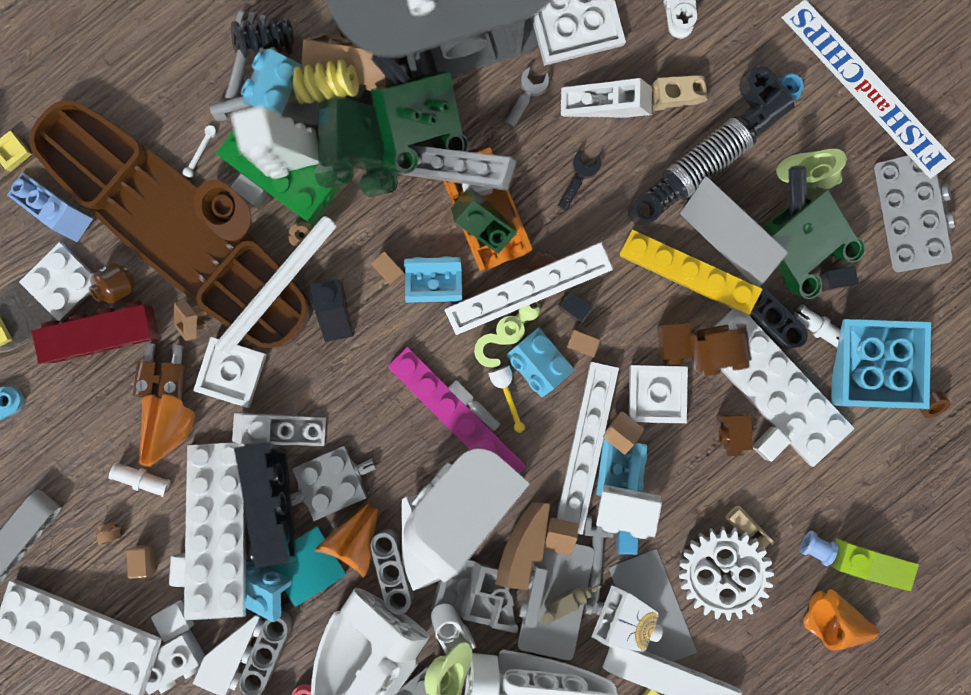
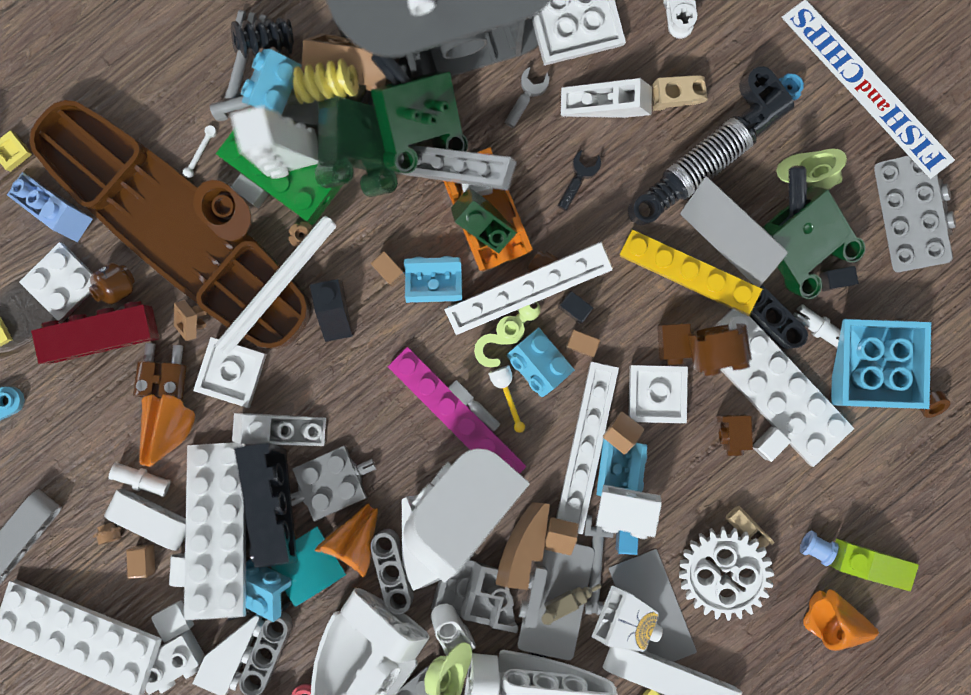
none -> white beam [104,489,186,551]

